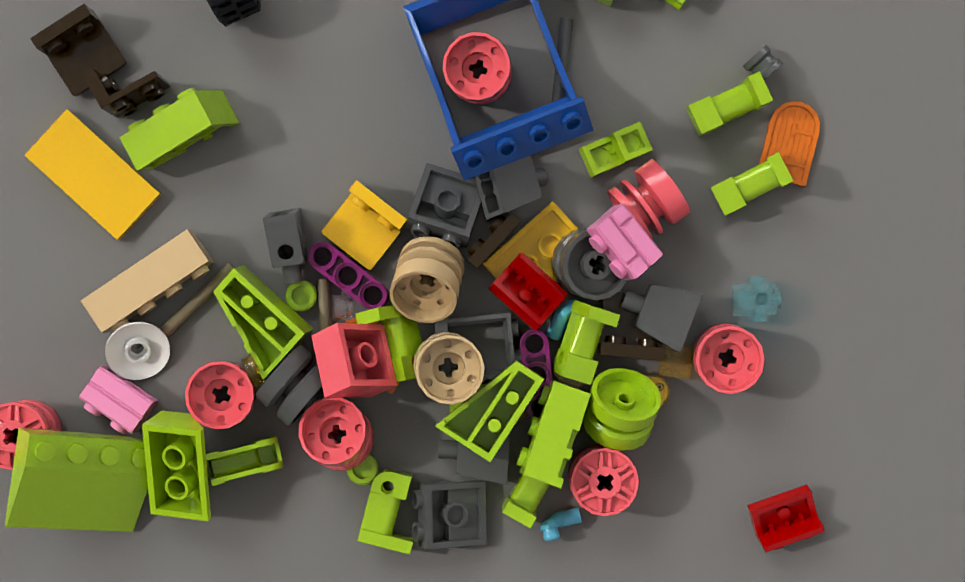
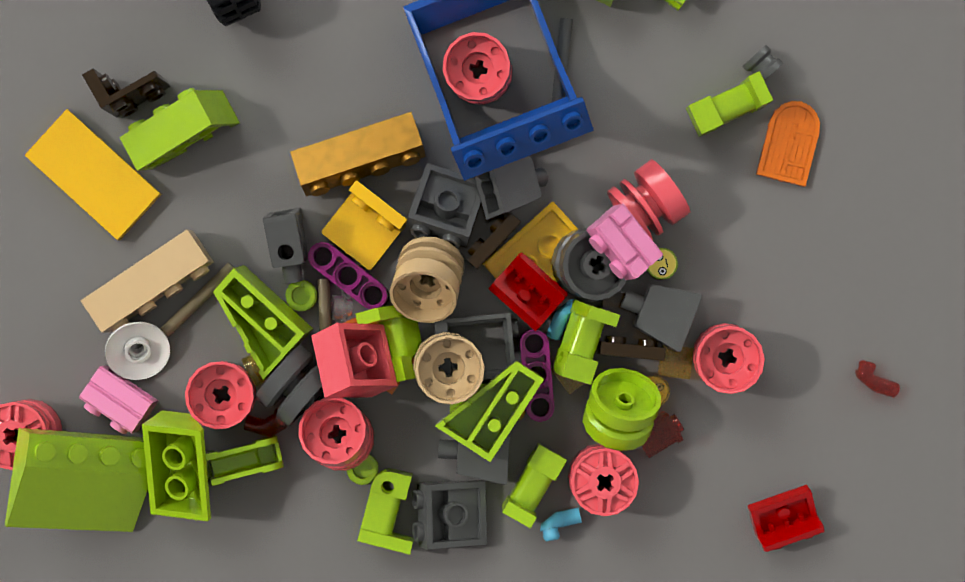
dark brown bracket [30,4,127,97] -> none
lime wedge [516,381,591,488] -> none
lime slope [578,122,653,178] -> none
lime piece [711,152,793,216] -> none
clear light blue brick [732,277,782,322] -> none
none -> clear red arm [244,407,287,437]
none -> brick [290,112,426,197]
none -> clear red bracket [641,411,684,458]
none -> light yellow tile [646,248,678,280]
none -> clear red arm [855,360,900,398]

